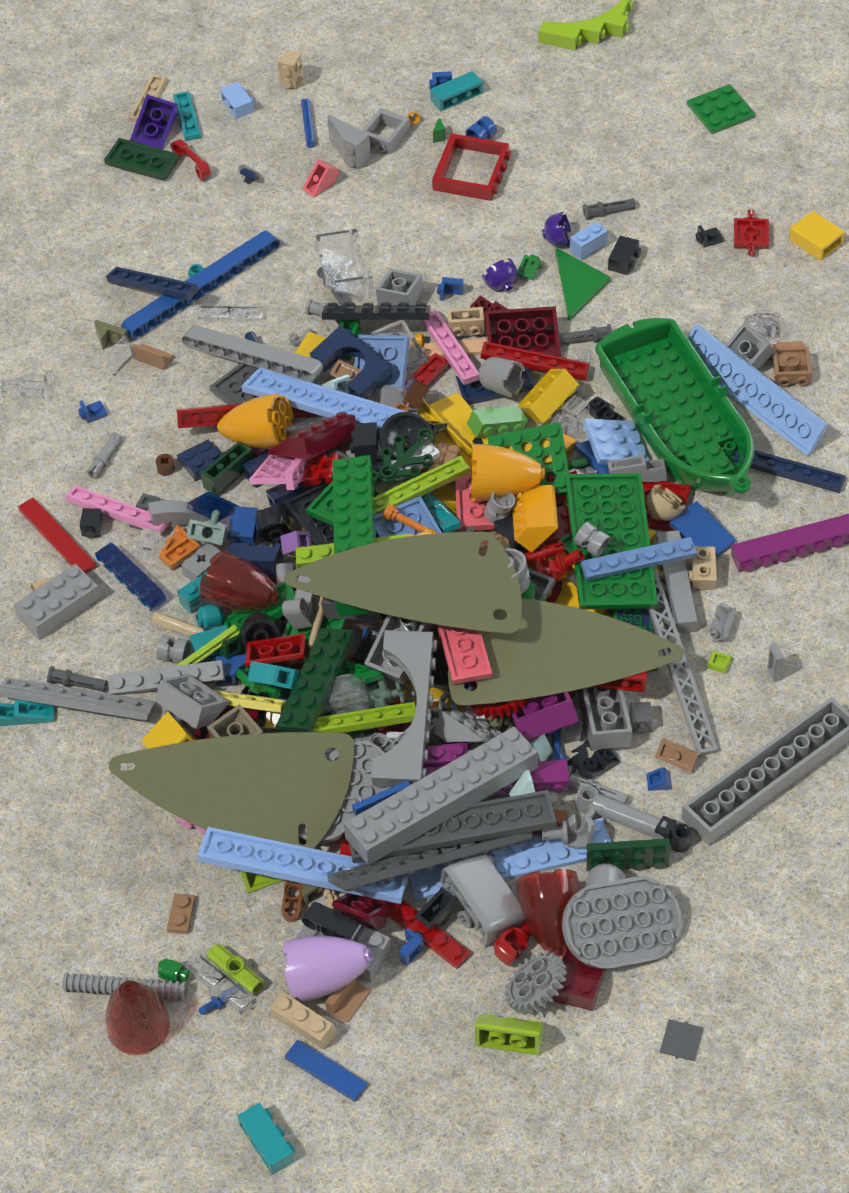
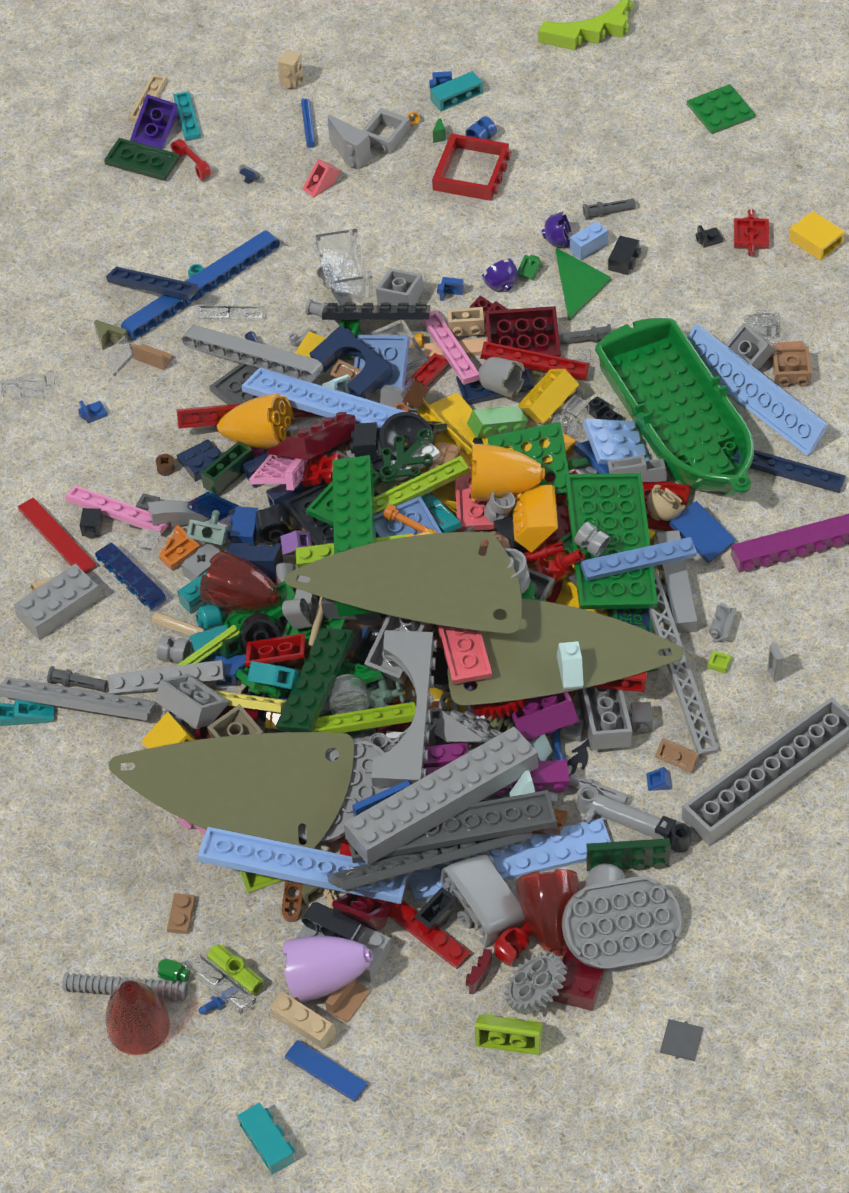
light grey pin [86,432,123,478] -> none
light blue brick [220,82,255,119] -> none
blue bracket [400,928,424,966] -> none
light grey piece [542,814,595,849] -> none
black slope [575,749,620,780] -> none
tan brick [687,546,717,590] -> none
none -> dark red slope [466,948,492,994]
none -> light aqua slope [556,641,583,690]

